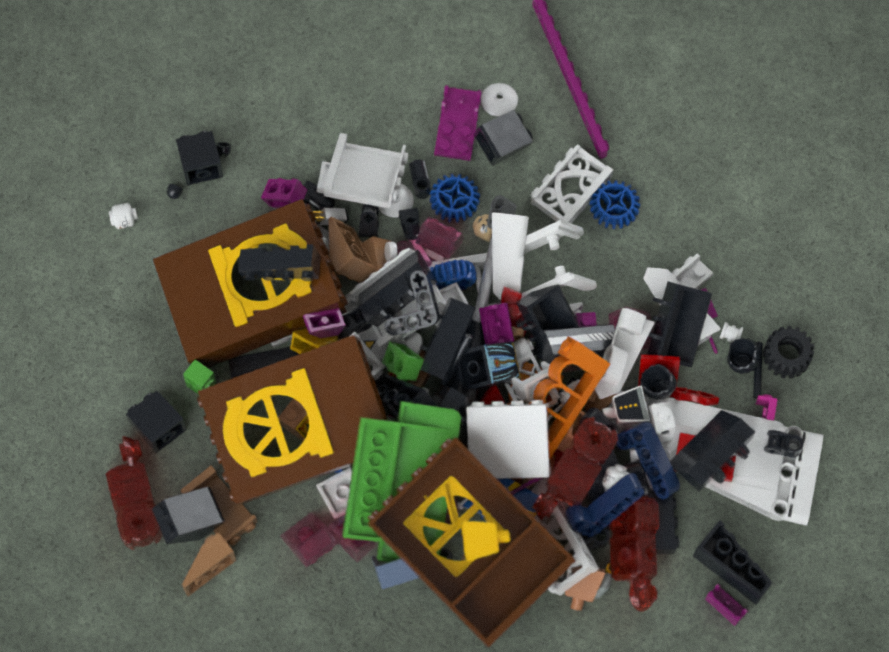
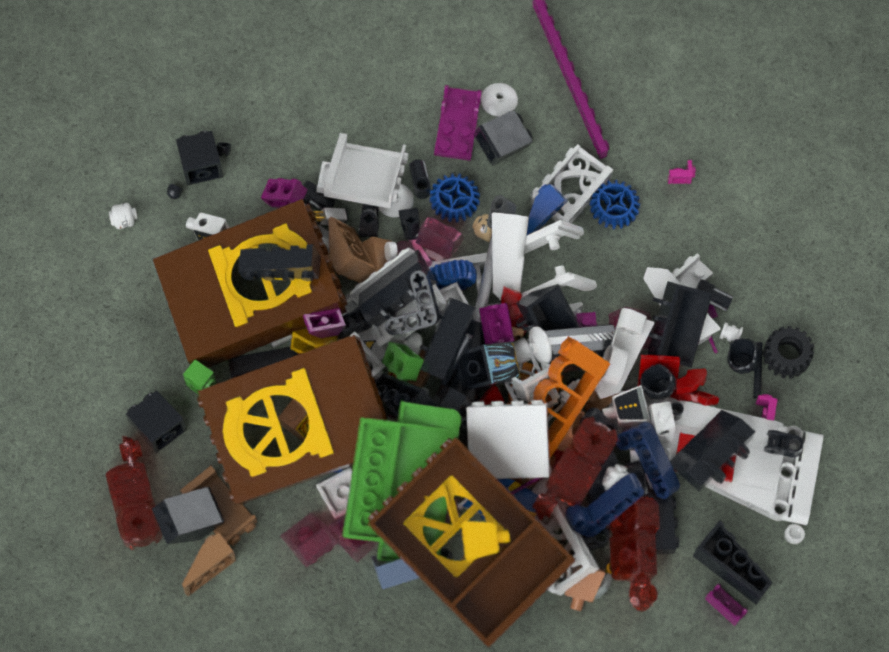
none -> white torso [186,213,230,240]
none -> blue slope [526,184,568,236]
none -> white dish [528,326,552,363]
none -> dark pink bracket [668,160,695,184]
none -> black hinge [671,402,684,421]
none -> red tile [675,368,707,395]
none -> black piece [696,279,733,311]
none -> white tile [784,524,805,544]

